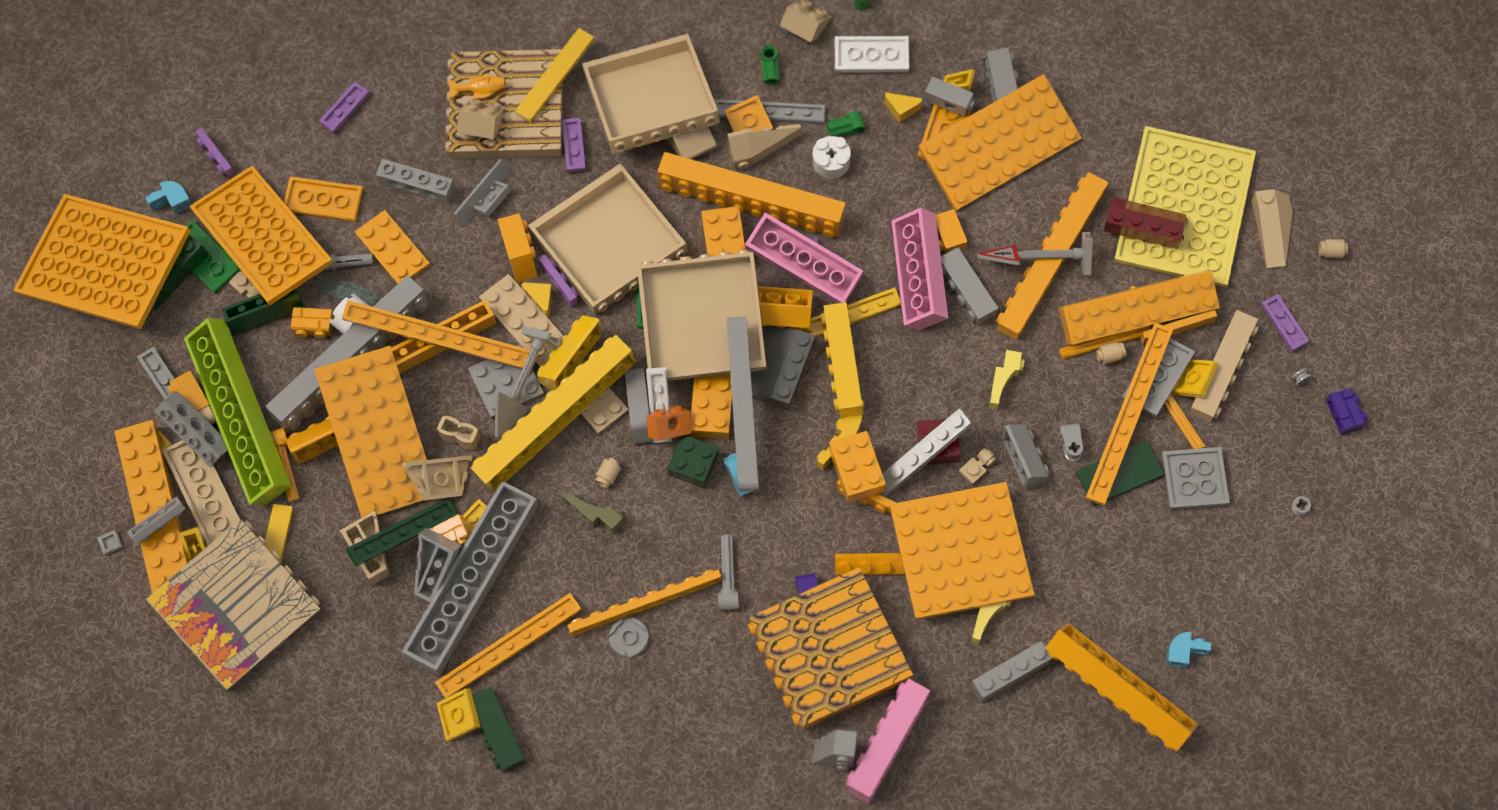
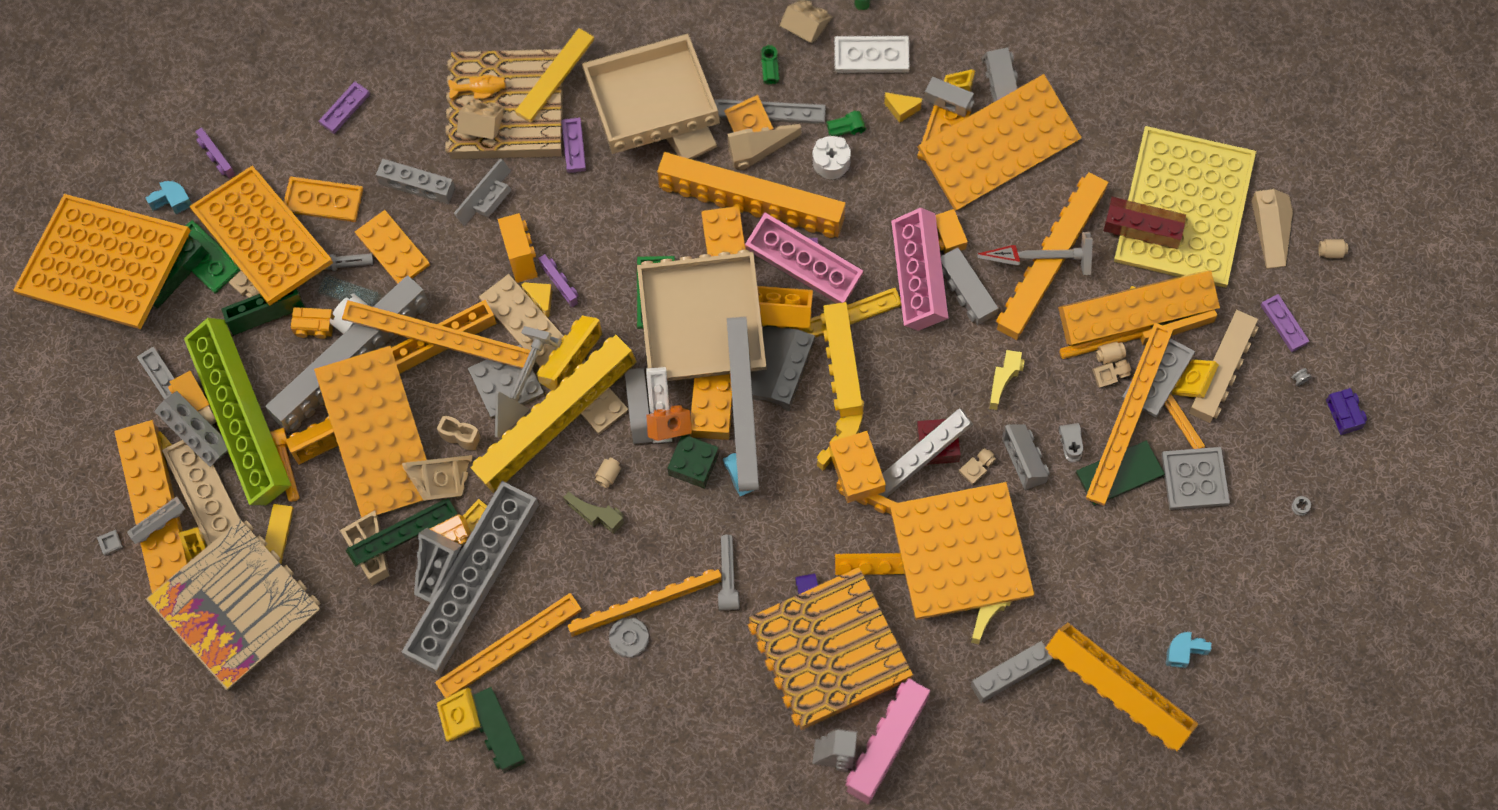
tan panel [528,164,687,315] -> none
none -> tan plate [1092,360,1131,388]

